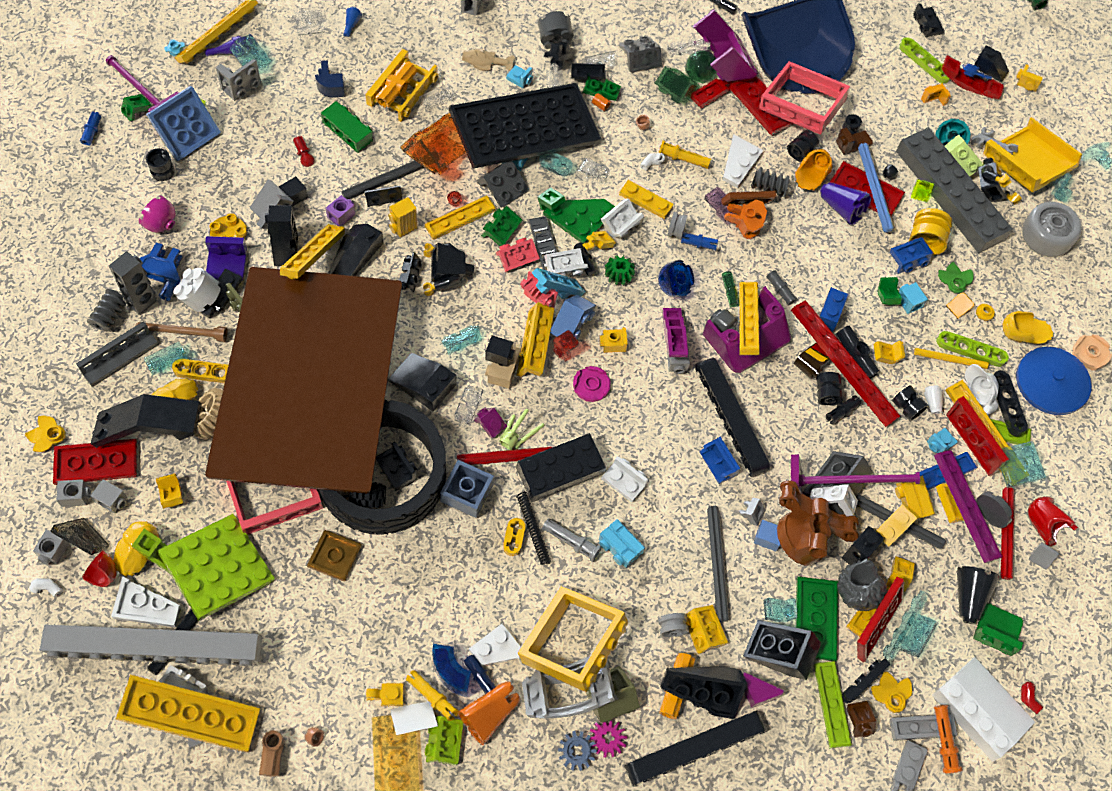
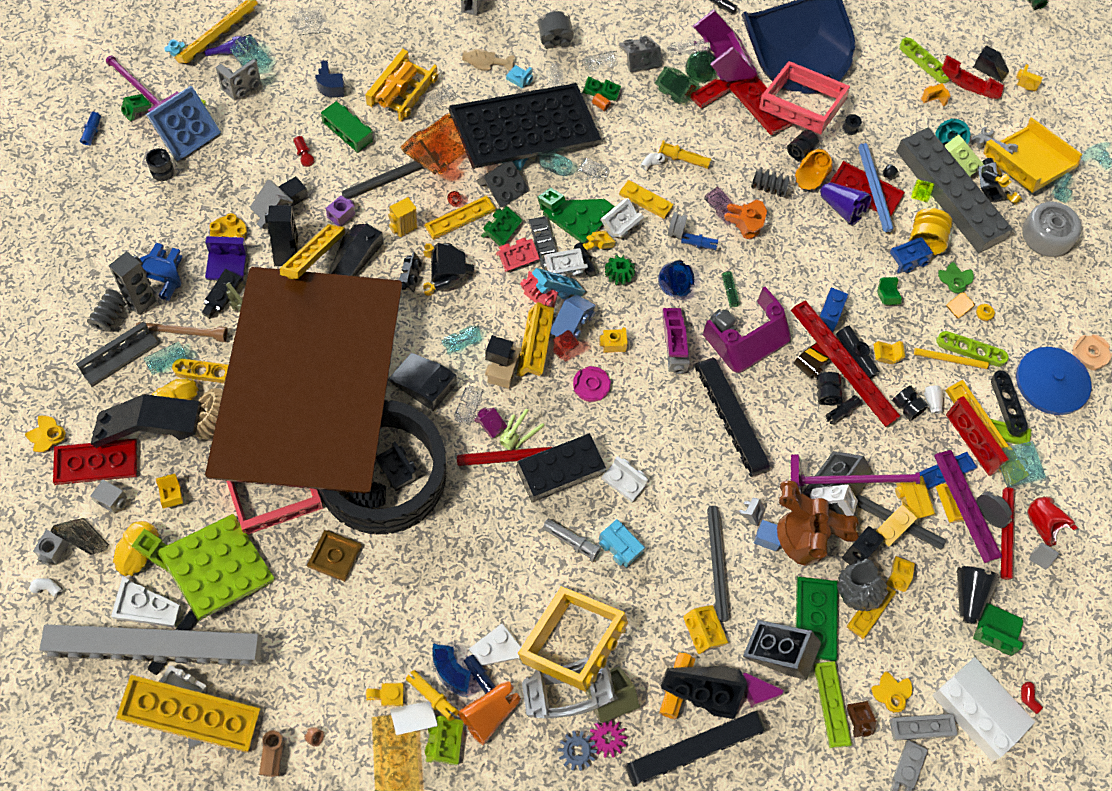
light grey brick [56,480,91,507] -> none
red helmet [82,551,117,587] -> none
dark pink cylinder [138,195,176,233] -> none
white brick [174,268,220,312] -> none
blue cone [343,7,362,37] -> none
black hinge [364,185,403,207] -> none
sand blue brick [440,460,494,518] -> none
yellow beam [503,518,525,556] -> none
black piece [516,491,552,565] -> none
black hips [544,41,573,70] -> none
black hinge [571,63,605,81] -> none
nougat hinge [636,115,650,130] -> none
light grey wheel [658,613,689,637] -> none
blue hinge [699,437,740,484] -> none
dark orange tile [721,191,777,206] -> none
white wing [723,134,763,188] -> none
yellow tile [739,282,759,355] -> none
clear light blue bracket [764,598,797,623] -> none
dark grey pin [766,270,797,305] -> none
reddish brown bracket [836,127,873,155] -> none
black hinge [842,658,890,704] -> none
red tile [857,576,904,663] -> none
clear light blue bracket [883,590,937,666] -> none
medium azure brick [899,282,928,314] -> none
black bracket [913,3,945,37] -> none
medium azure bracket [927,428,958,453] -> none
orange pin [934,705,963,773] -> none
blue plate [962,63,992,79] -> none
white hair [965,364,999,415] -> none
yellow hair [1002,311,1053,344] -> none

